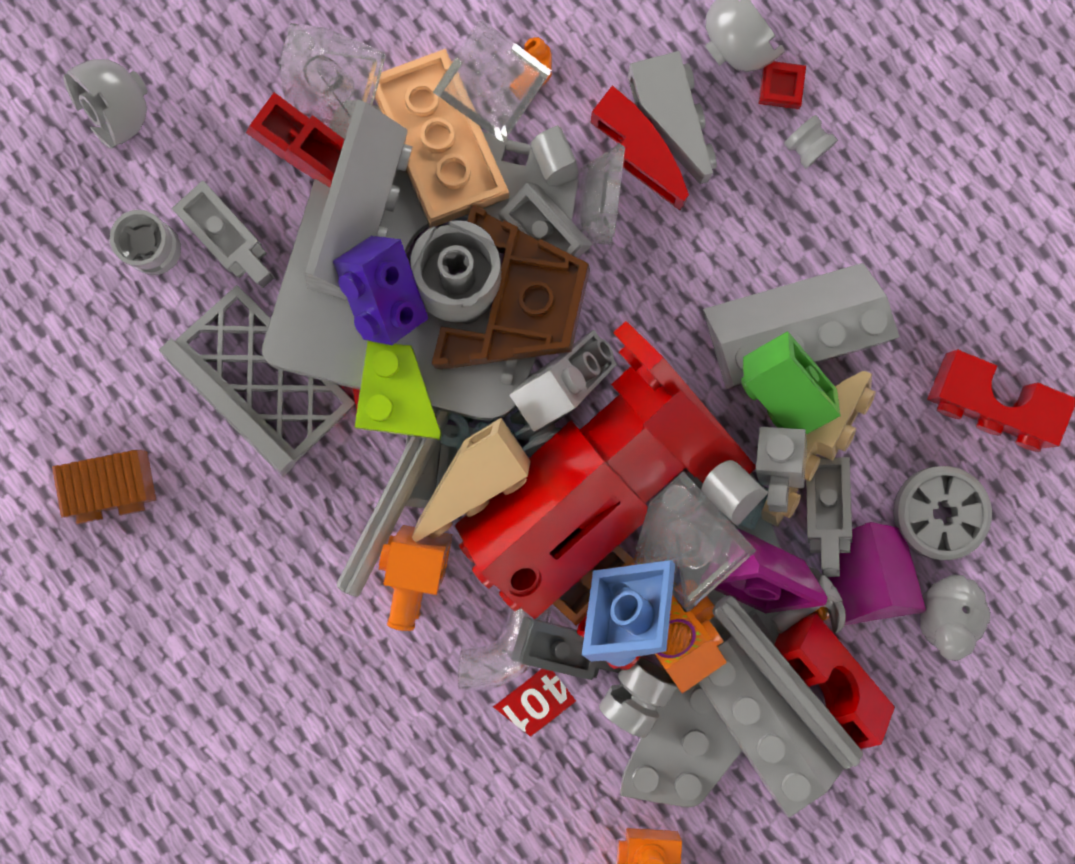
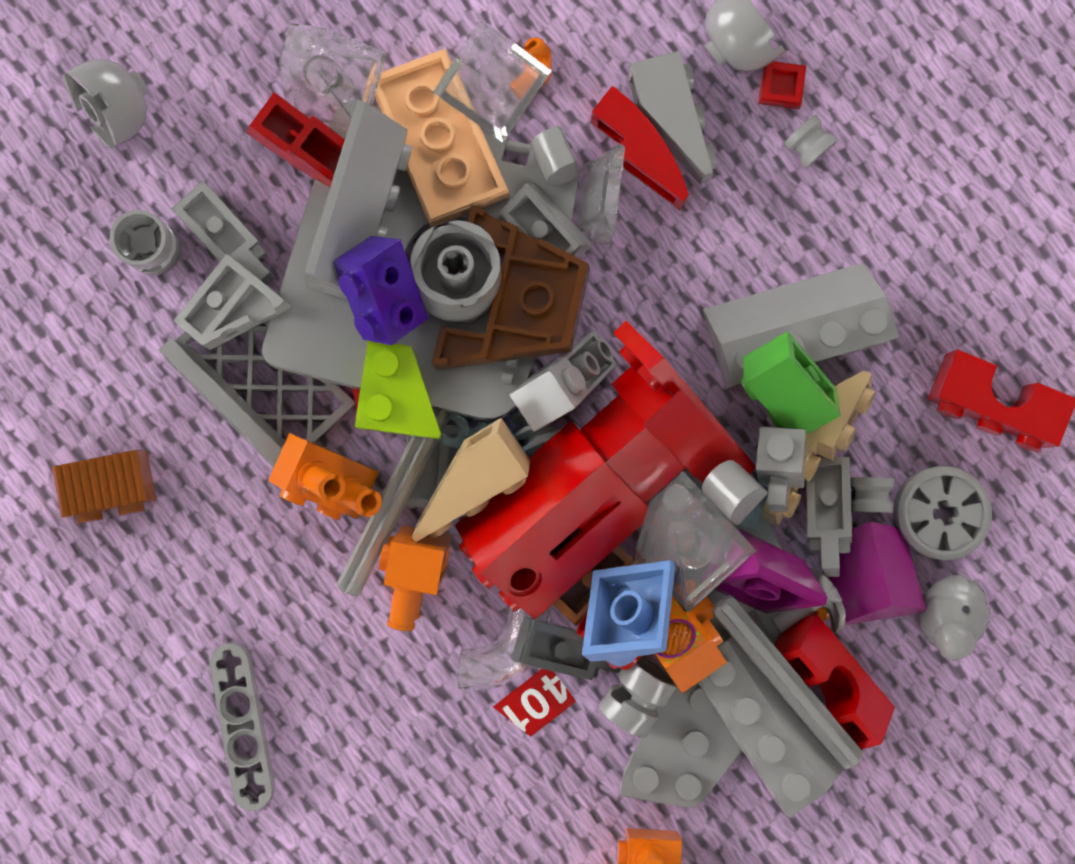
none -> light grey wing [173,254,291,350]
none -> light grey beam [210,642,275,811]
none -> orange brick [268,433,382,520]
none -> light grey wheel [850,477,894,513]

